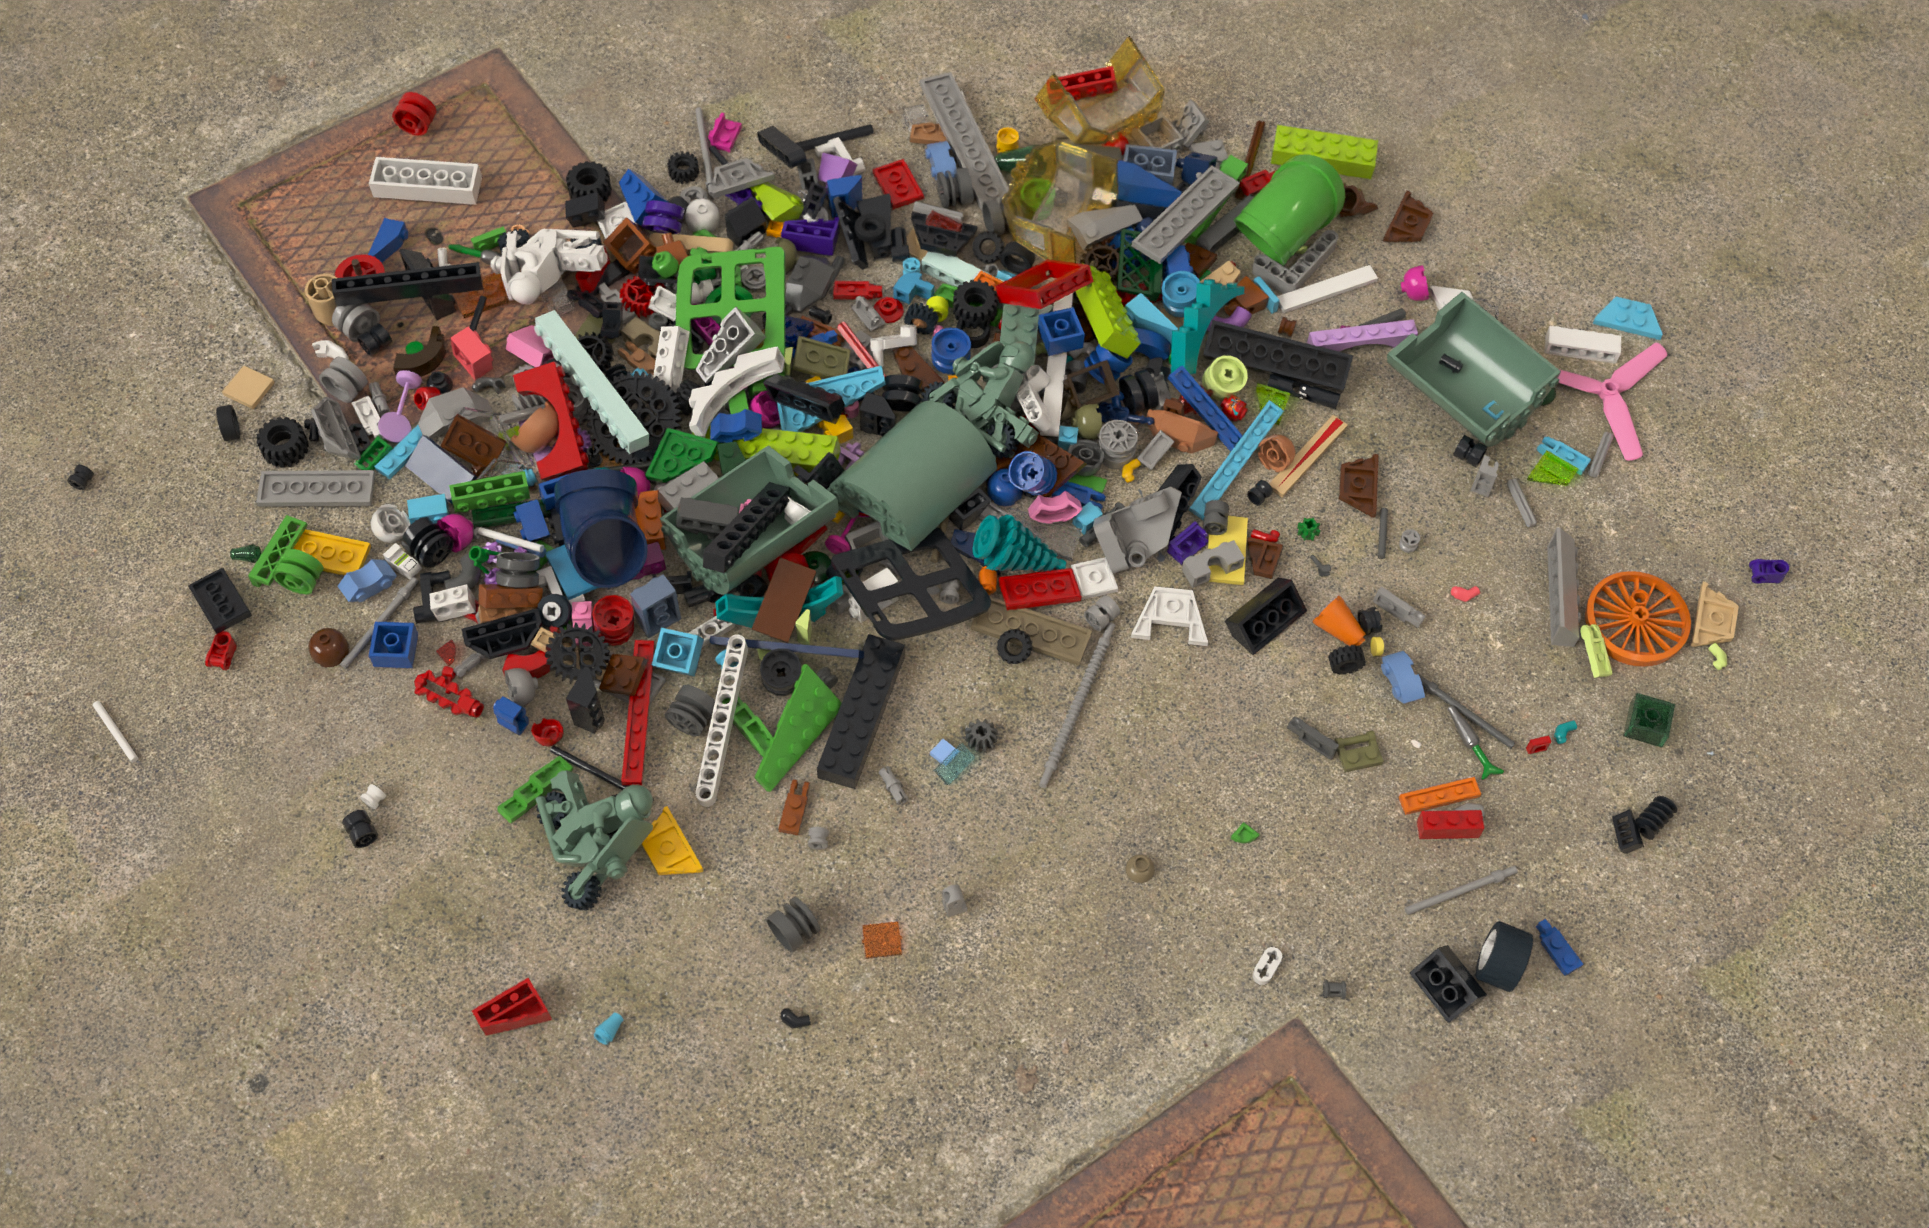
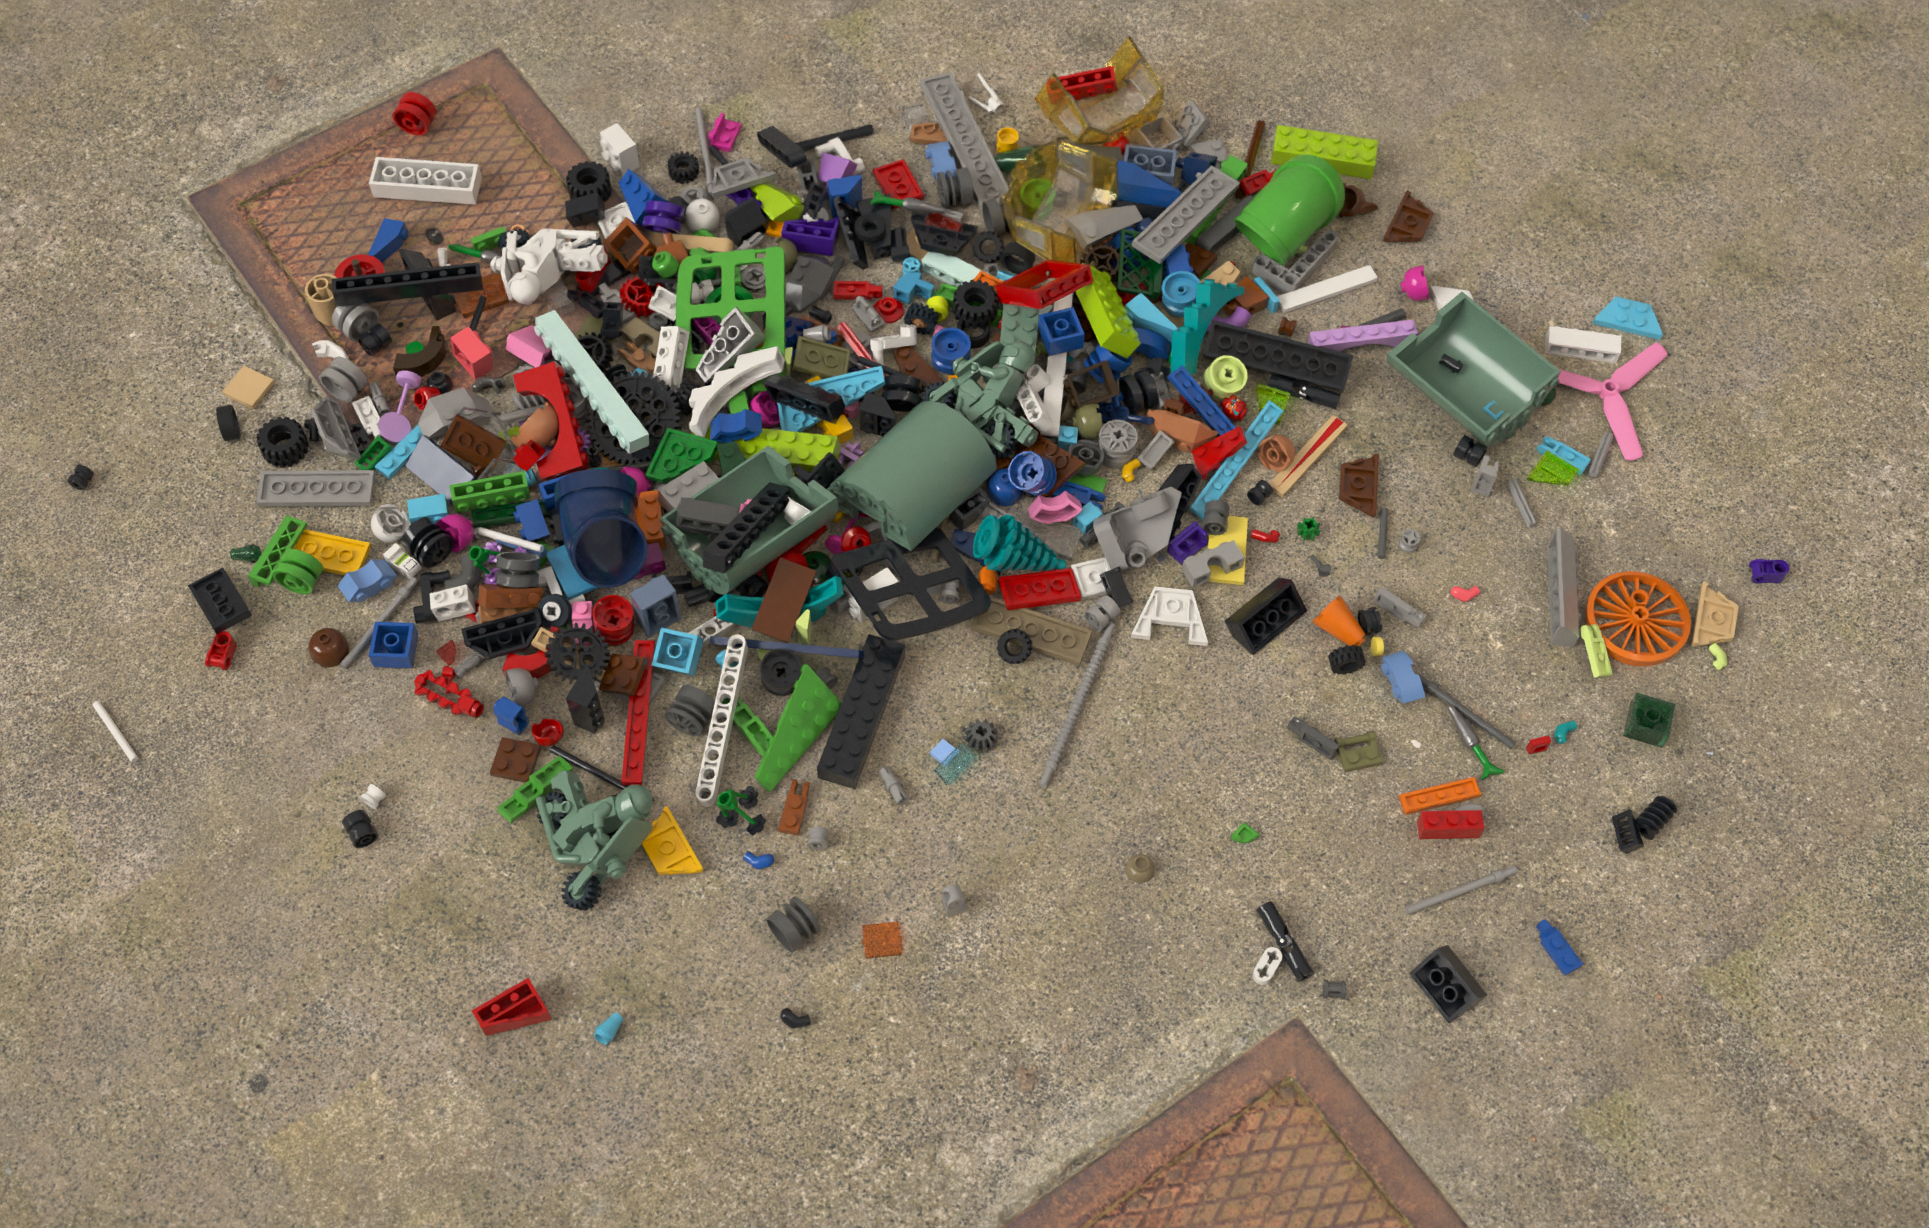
reddish brown wing [1247,537,1283,579] -> none
black wheel [1475,921,1534,992] -> none
none -> reddish brown plate [490,737,541,783]
none -> red brick [513,440,545,472]
none -> white brick [600,123,640,176]
none -> plant [716,786,766,835]
none -> blue arm [743,851,775,870]
none -> light grey cone [803,324,831,342]
none -> red piece [841,526,872,552]
none -> black bar [857,356,927,389]
none -> flat silver piece [870,190,944,214]
none -> white plant [968,73,1005,114]
none -> black hinge [1099,566,1134,608]
none -> red wing [1191,426,1248,480]
none -> black piece [1256,901,1314,982]

